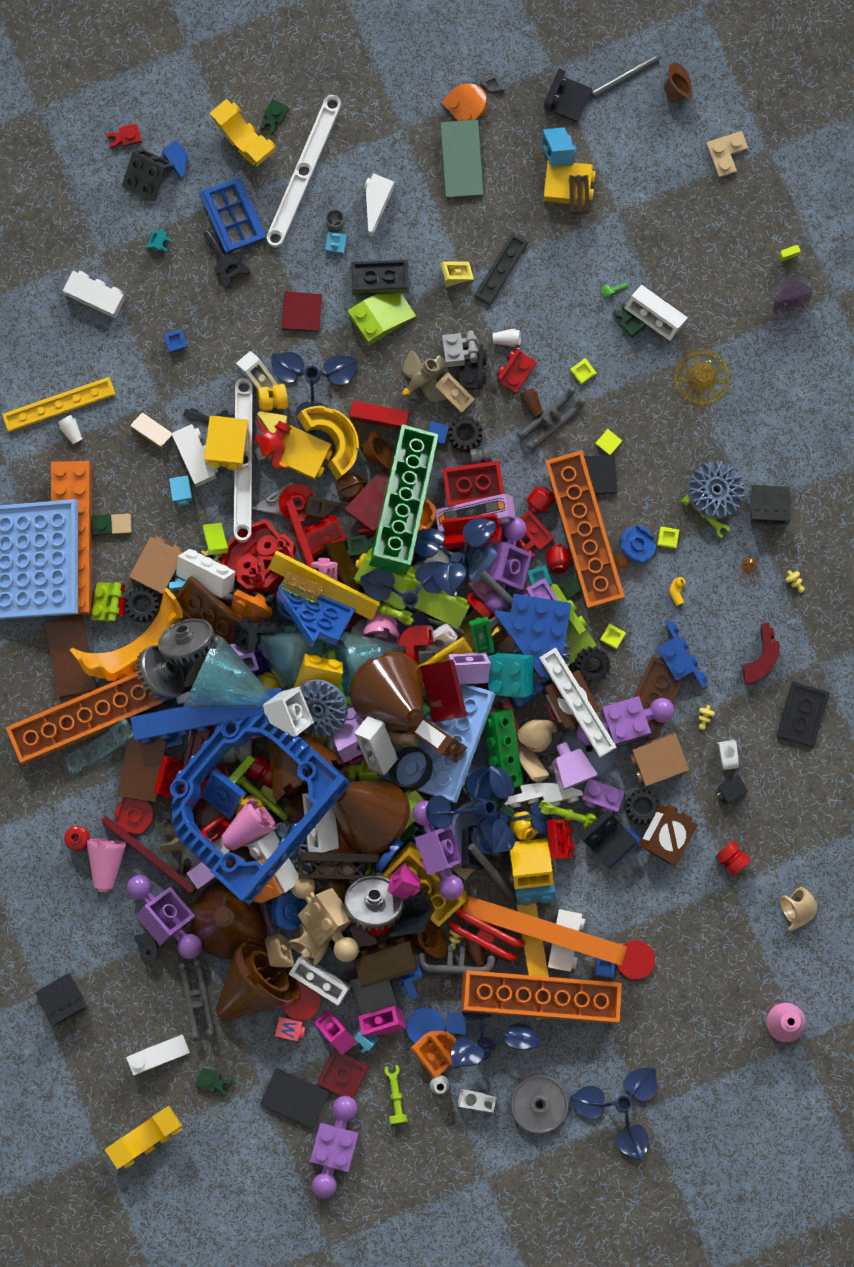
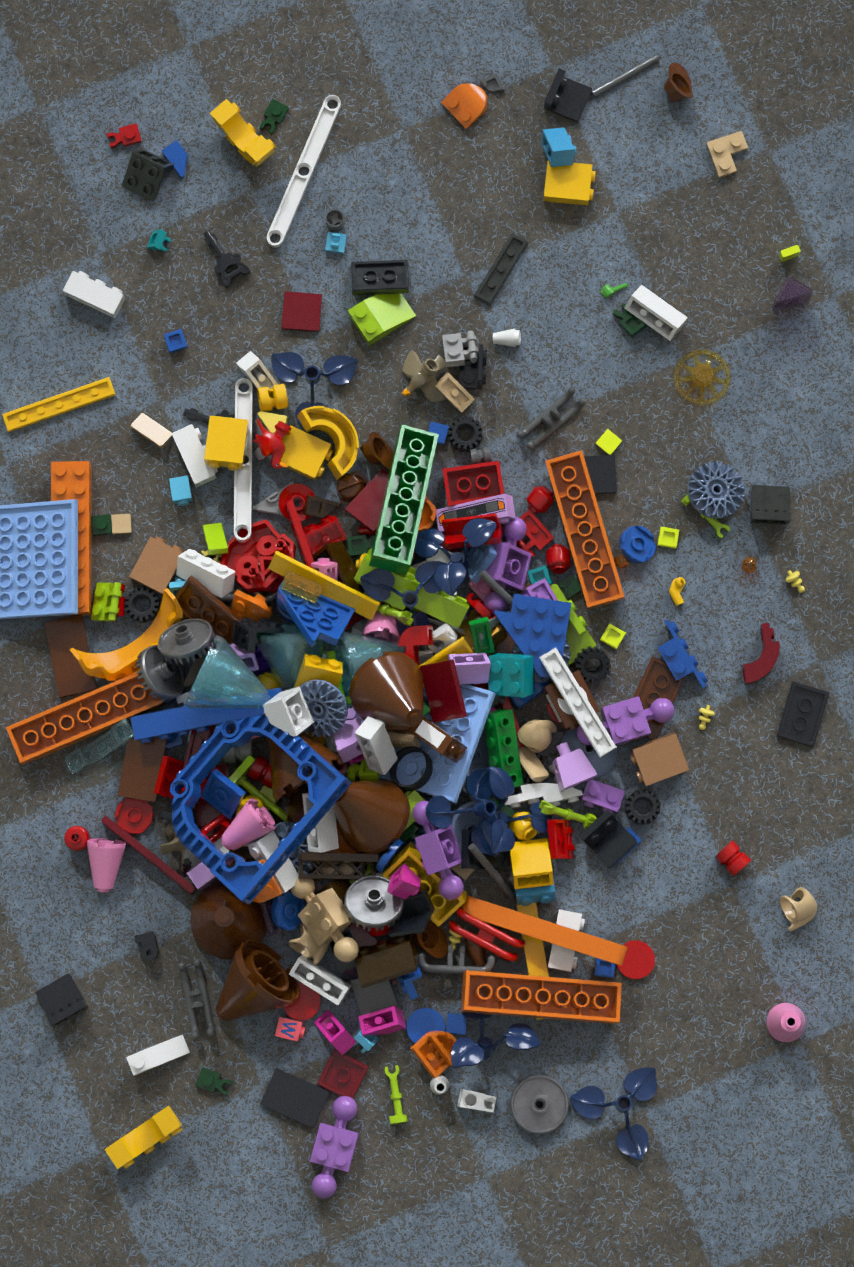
white cone [58,415,82,444] -> none
medium lavender brick [127,875,202,959] -> none
blue piece [199,177,267,253] -> none
tan slope [265,931,294,967] -> none
red panel [349,401,409,430] -> none
white slope [364,173,394,237] -> none
light yellow slope [440,262,474,287] -> none
sand green tile [441,120,483,198] -> none
red bracket [496,348,537,394] -> none
reddish brown cone [519,388,543,417] -> none
dark brown tile [569,175,589,214] -> none
neon yellow tile [570,358,597,385] -> none
reddish brown brick [638,804,698,866] -> none
black brick [716,775,748,804] -> none
white leg [717,740,739,771] -> none

